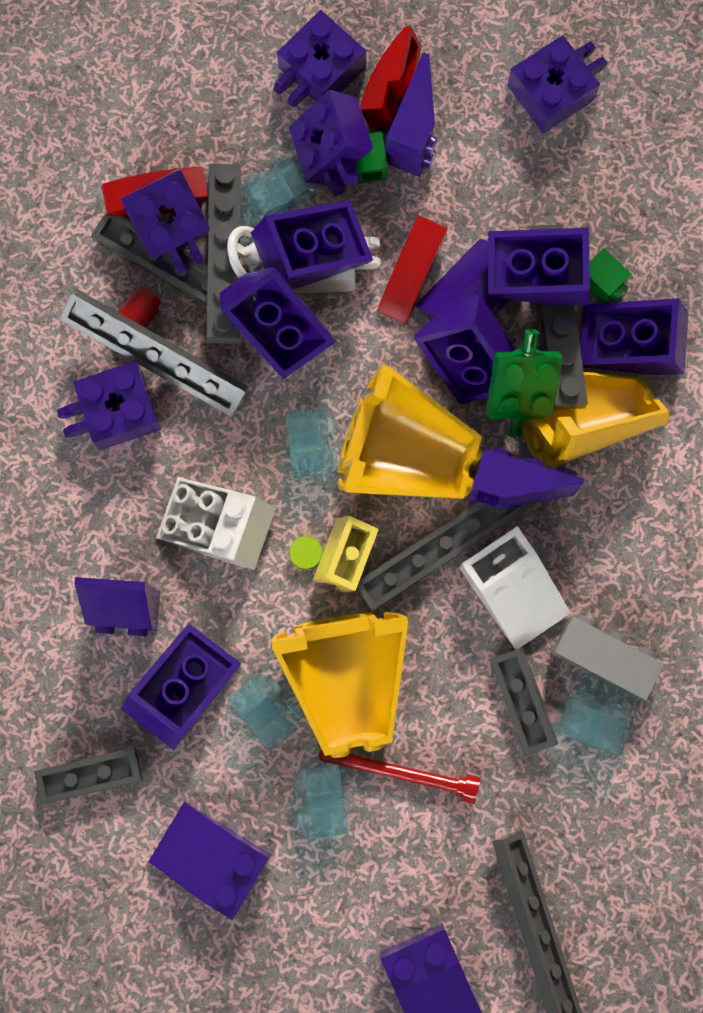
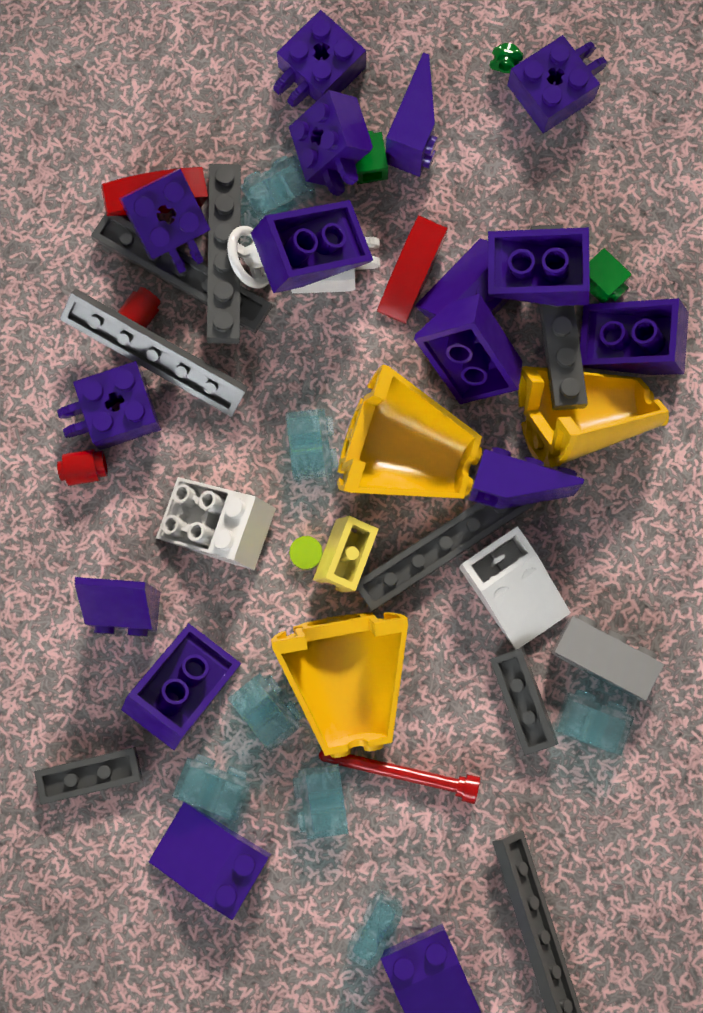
dark purple slope [220,267,336,380] -> none
red slope [360,26,422,128] -> none
green plate [486,329,563,438] -> none
none -> red brick [57,449,108,486]
none -> clear light blue brick [172,753,252,822]
none -> clear light blue brick [347,889,403,970]
none -> green plate [489,43,523,73]

